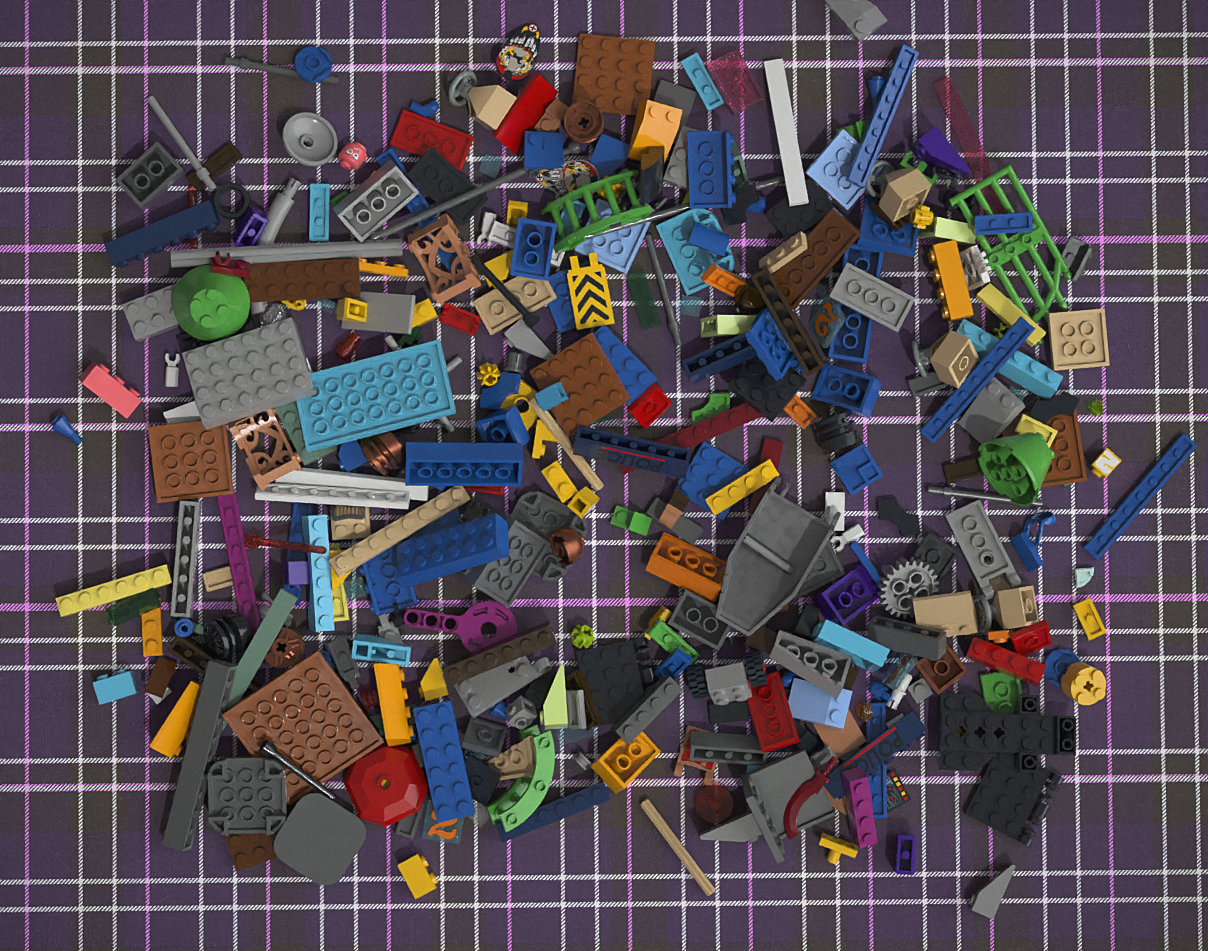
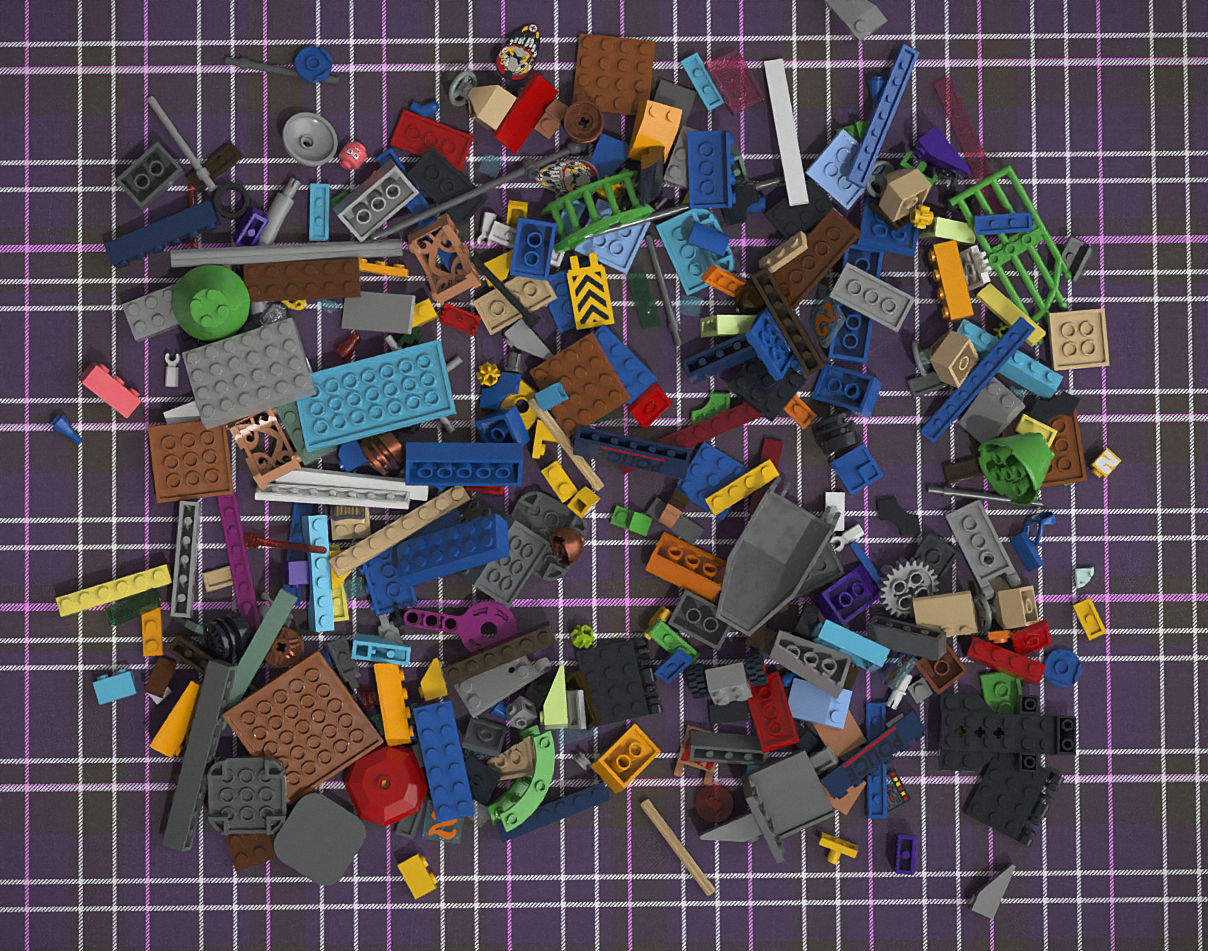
blue cone [172,617,193,637] -> none
dark red plate [210,251,251,278] -> none
black piece [258,739,336,801] -> none
yellow slope [336,298,368,322] -> none
blue plate [523,131,564,170] -> none
dark grey brick [611,674,683,745] -> none
light grey bar [743,535,794,574] -> none
dark red sword [784,756,838,840] -> none
magenta brick [841,767,878,849] -> none
clear orange tile [855,703,873,722] -> none
blue cylinder [868,681,893,703] -> none
yellow brick [1061,662,1106,705] -> none
blue tile [1083,433,1198,561] -> none
clear neon green hinge [1088,400,1104,416] -> none

